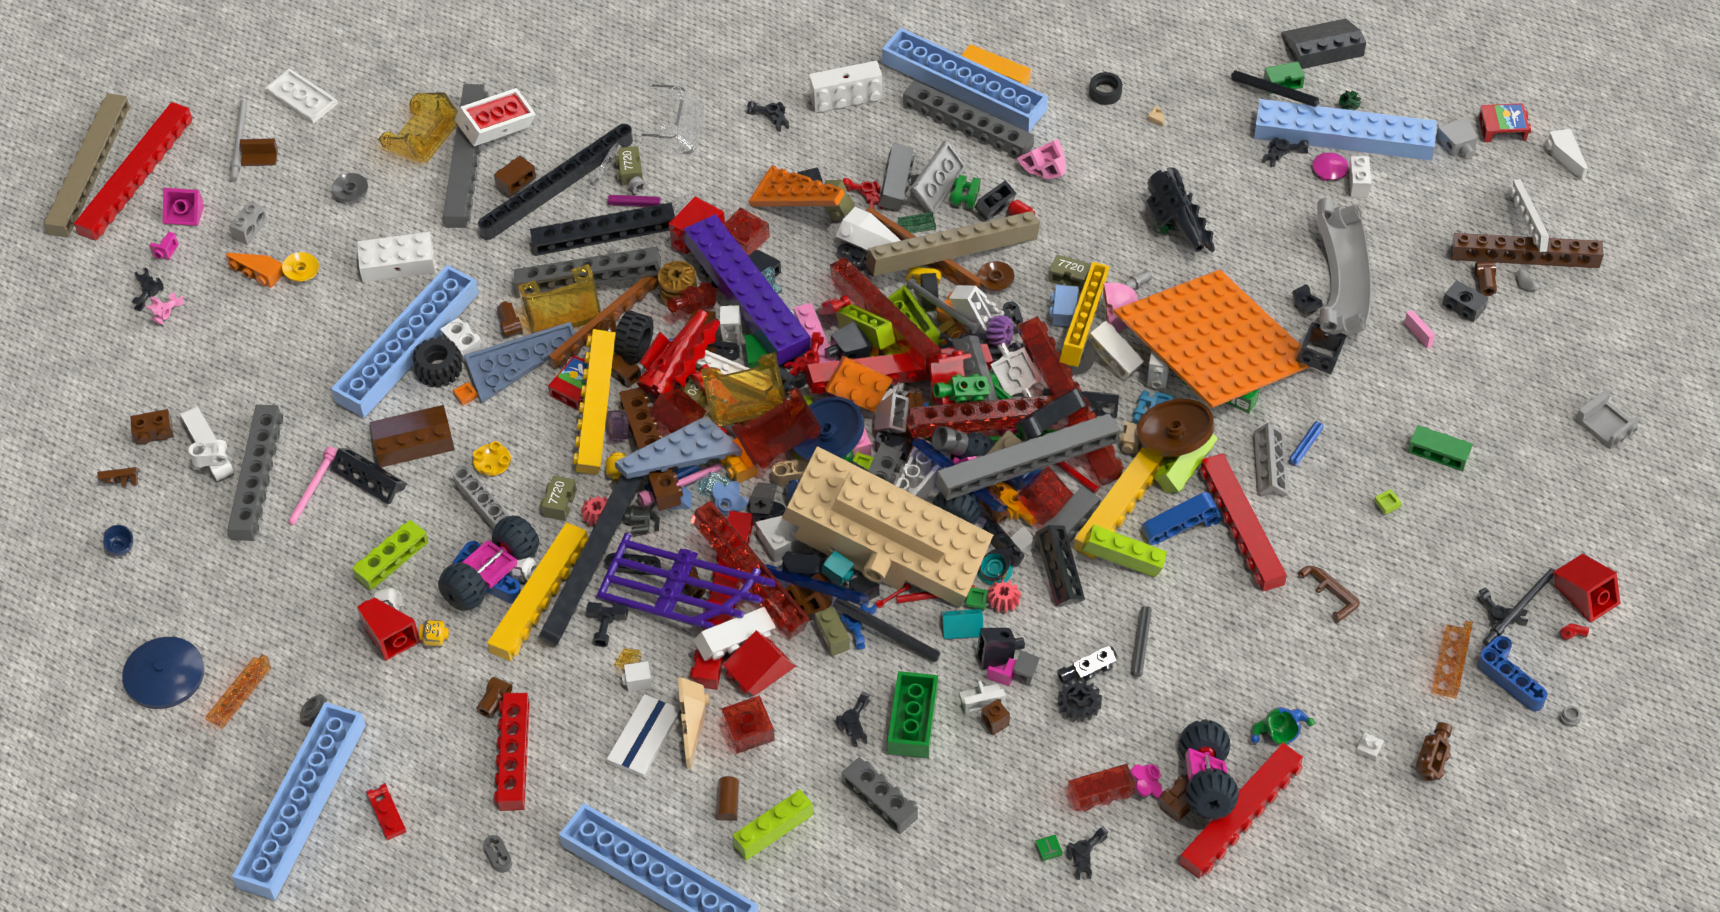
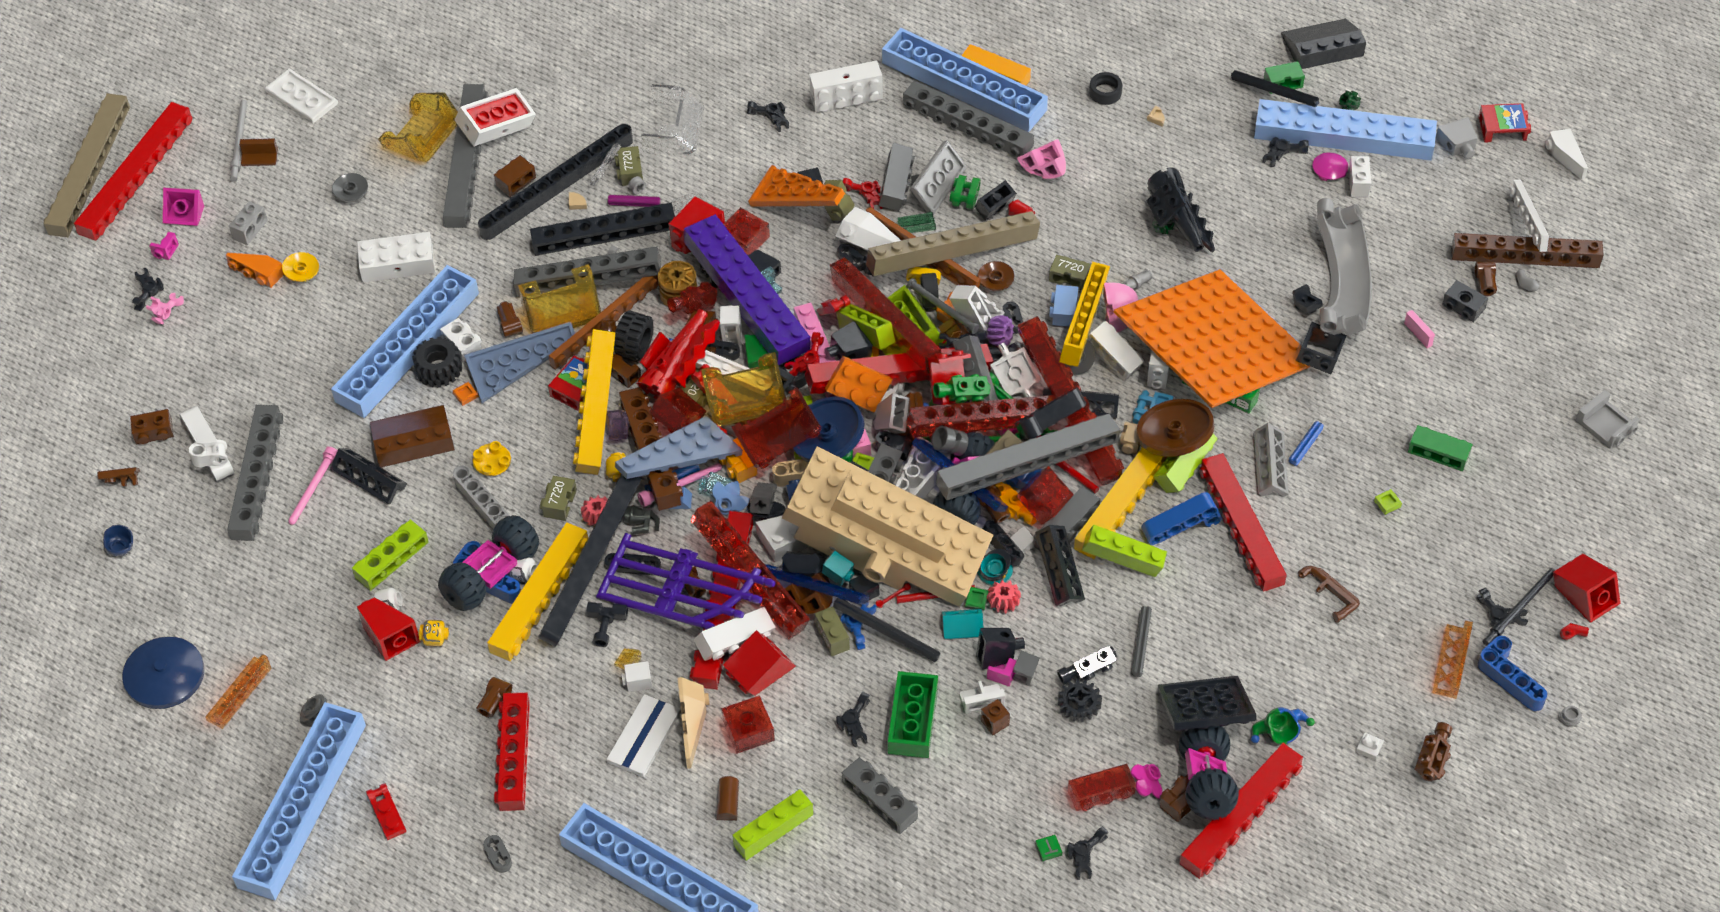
none -> tan tile [569,192,587,210]
none -> black plate [1158,675,1257,731]

